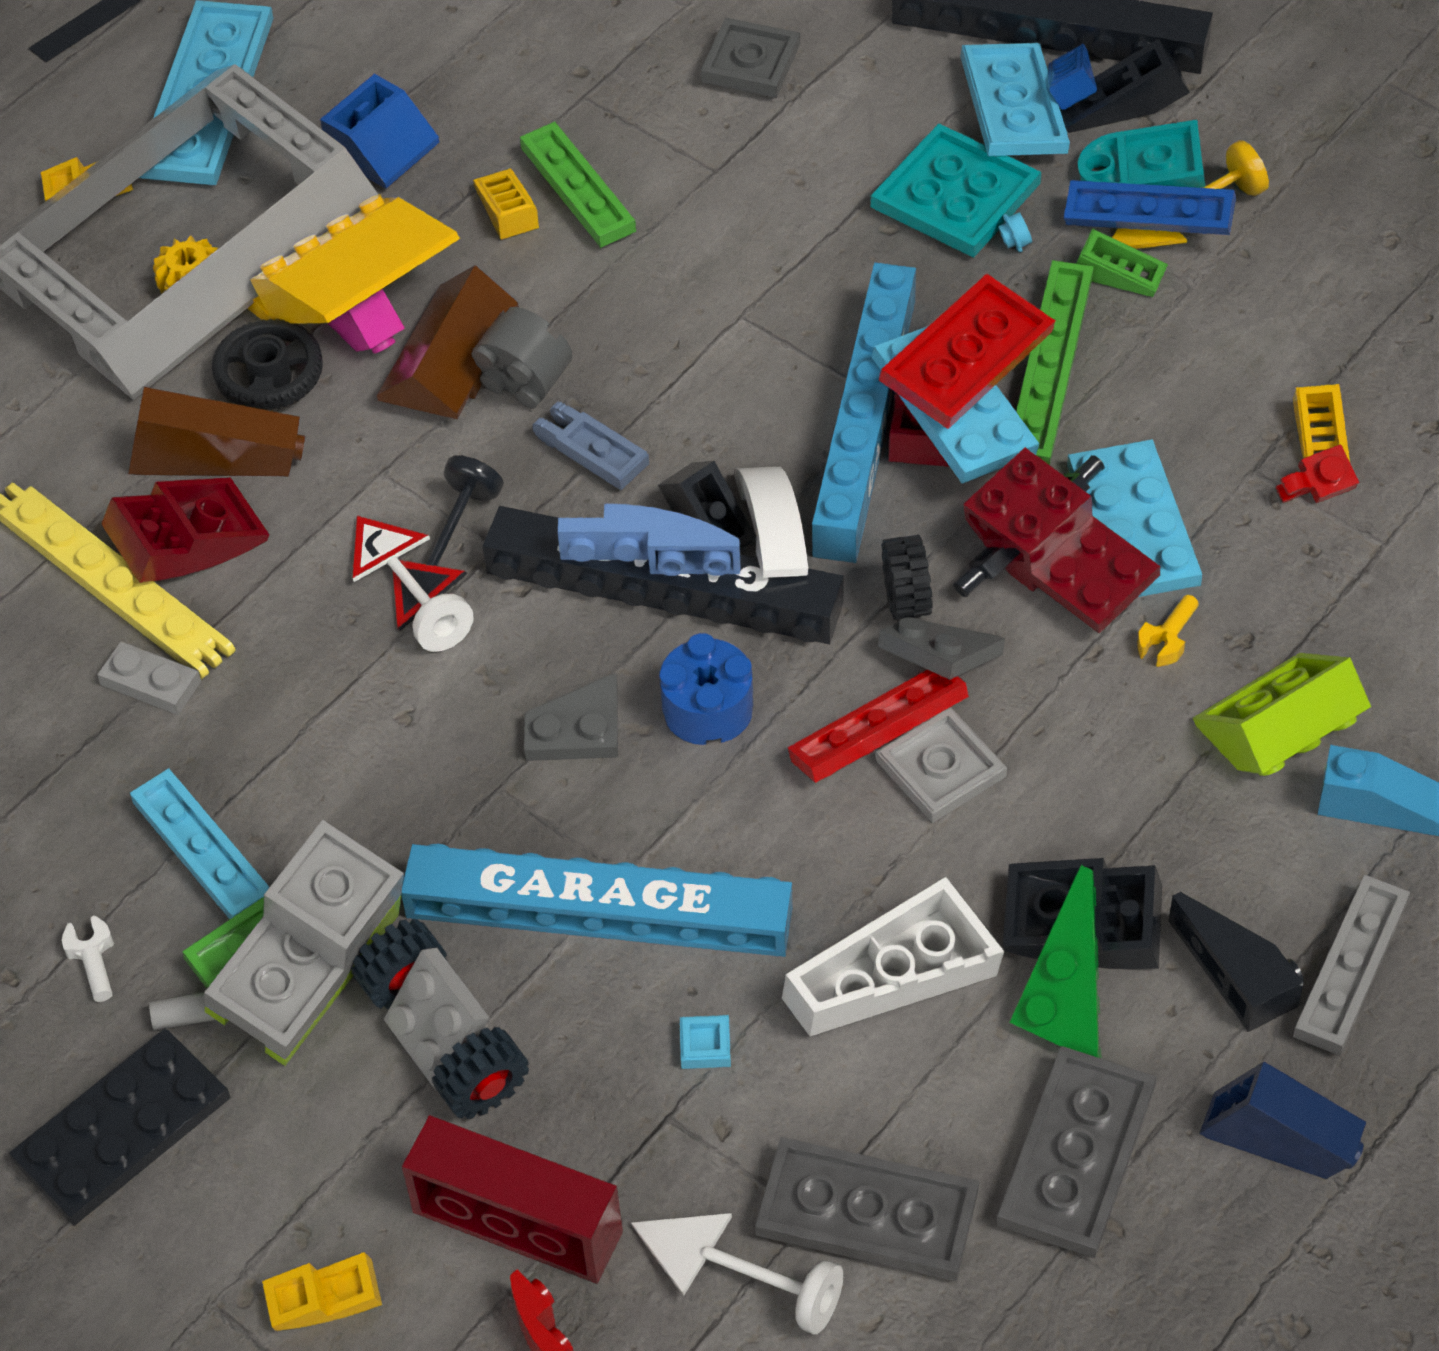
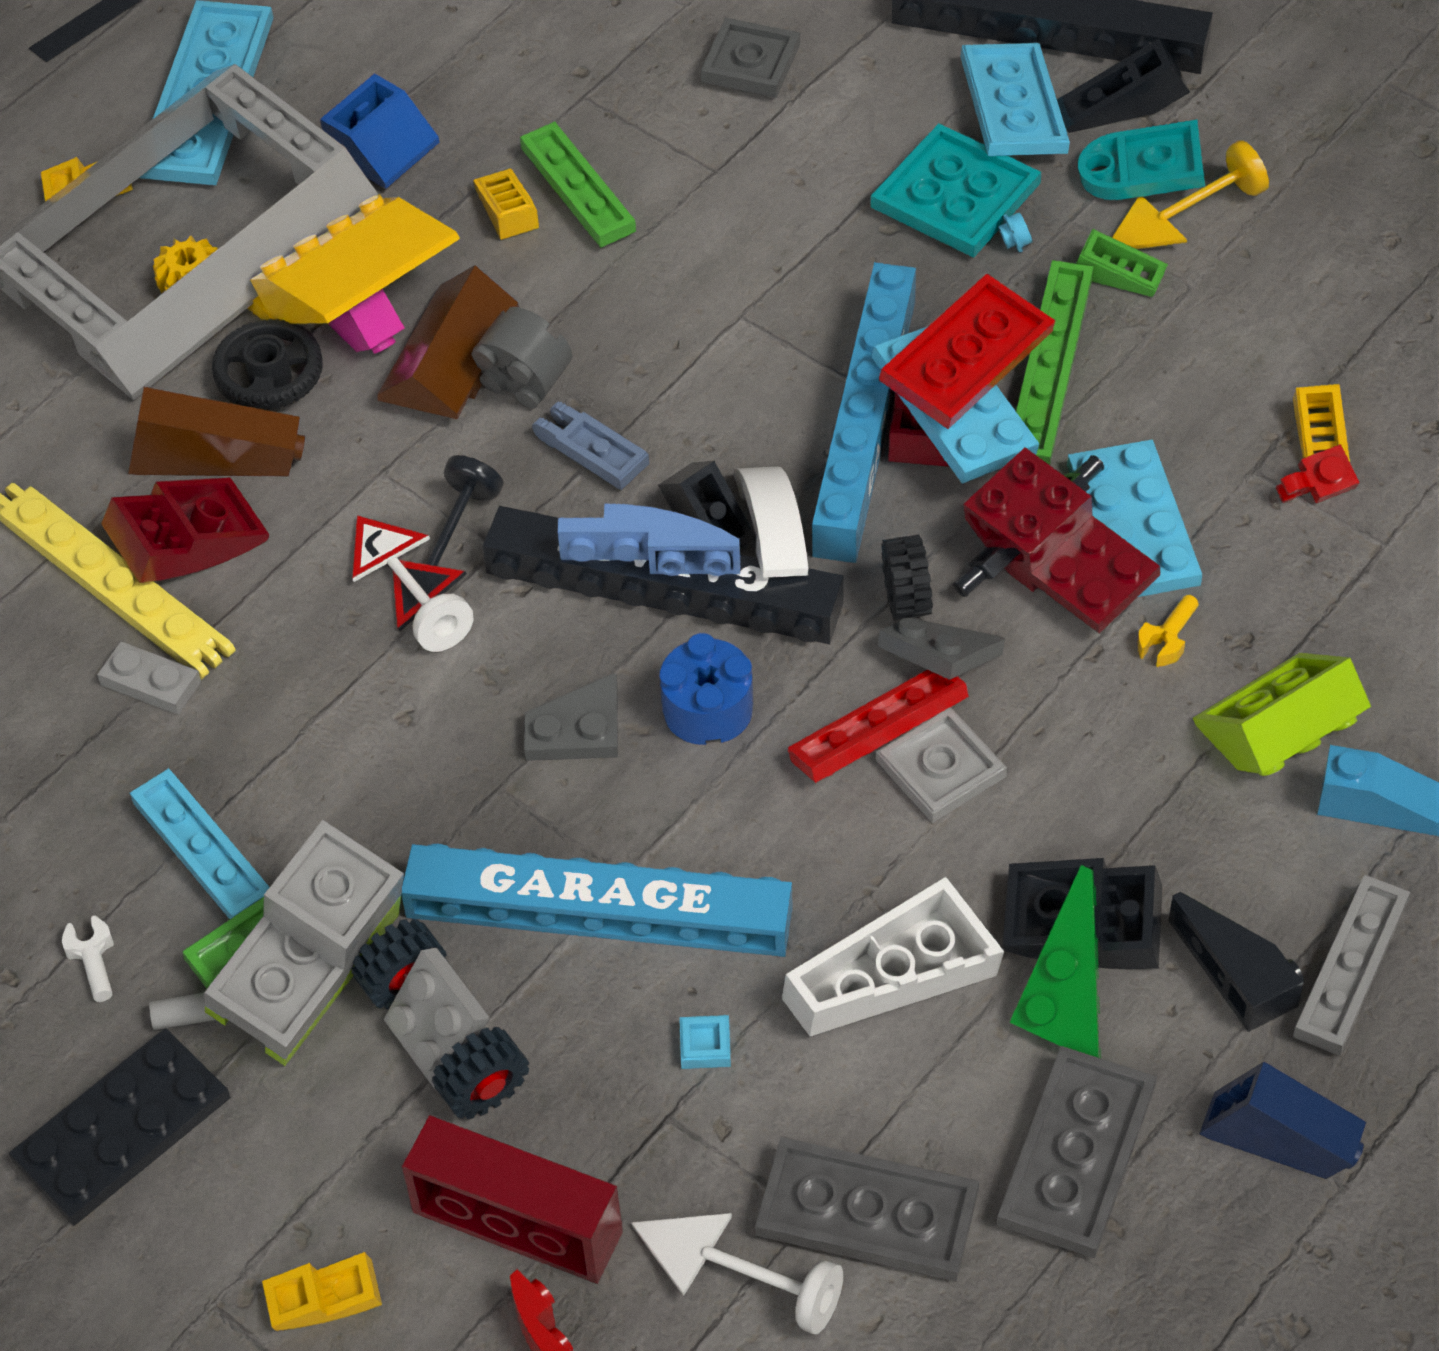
blue slope [1048,44,1097,110] -> none
blue plate [1064,180,1236,235] -> none

